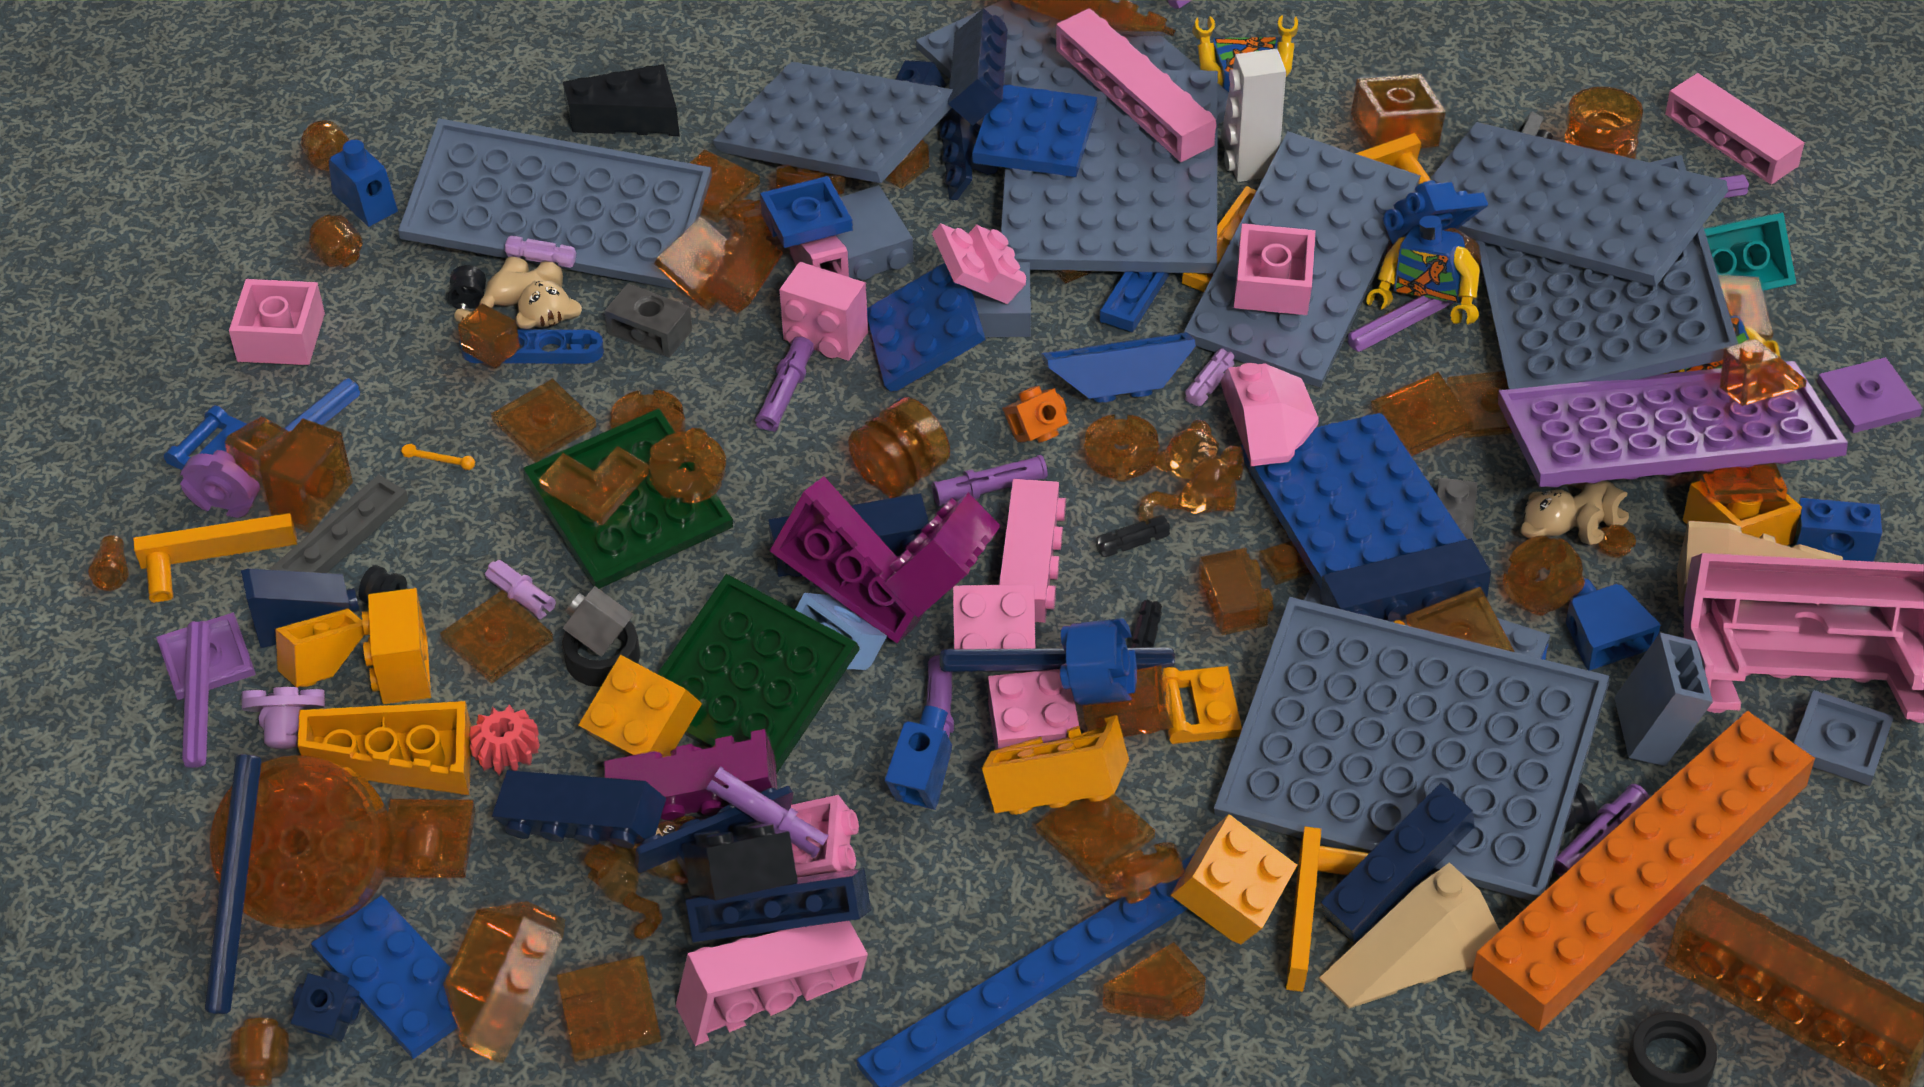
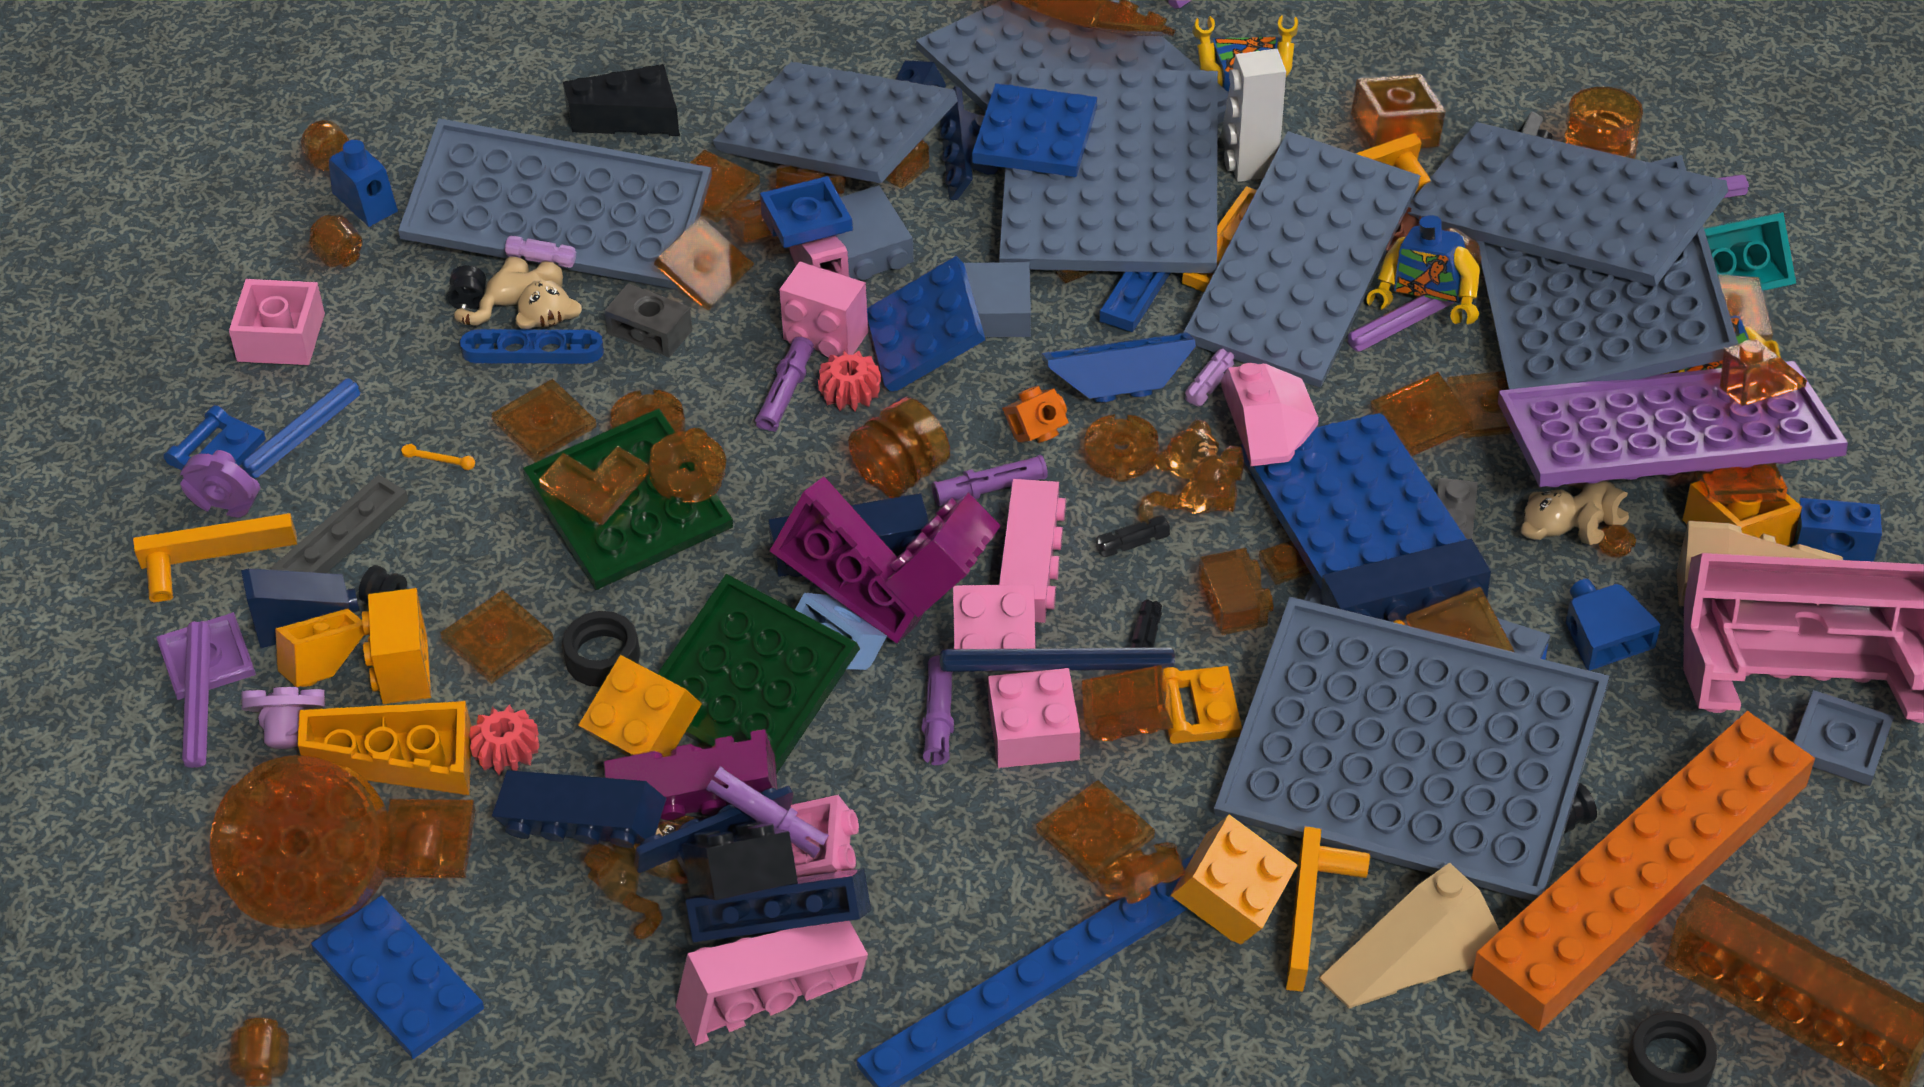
clear orange cone [88,535,129,591] -> none
dark blue axle [205,754,261,1014] -> none
clear orange slope [225,416,295,483] -> none
clear orange brick [259,418,353,533] -> none
dark blue brick [290,970,361,1042] -> none
clear orange wedge [443,901,566,1063] -> none
clear orange brick [458,303,520,368] -> none
lavender axle [485,560,556,620] -> none
clear orange plate [556,955,662,1062] -> none
flat silver brick [563,586,634,657] -> none
clear orange brick [703,227,783,314] -> none
blue torso [885,705,952,810] -> none
bright pink plate [932,223,1026,304] -> none
dark blue brick [948,8,1008,126] -> none
light orange wedge [982,715,1129,815] -> none
bright pink brick [1056,8,1216,162] -> none
blue brick [1060,618,1137,705] -> none
clear orange slope [1103,942,1206,1021] -> none
bright pink brick [1234,223,1316,315] -> none
dark blue brick [1321,783,1475,944] -> none
blue plate [1382,180,1488,244] -> none
clear orange plate [1503,535,1585,616] -> none
medium lavender pin [1553,783,1650,876] -> none
sand blue brick [1614,633,1713,766] -> none
bright pink brick [1665,73,1805,184] -> none
medium lavender plate [1817,357,1923,433] -> none
none -> coral gear [818,350,881,411]

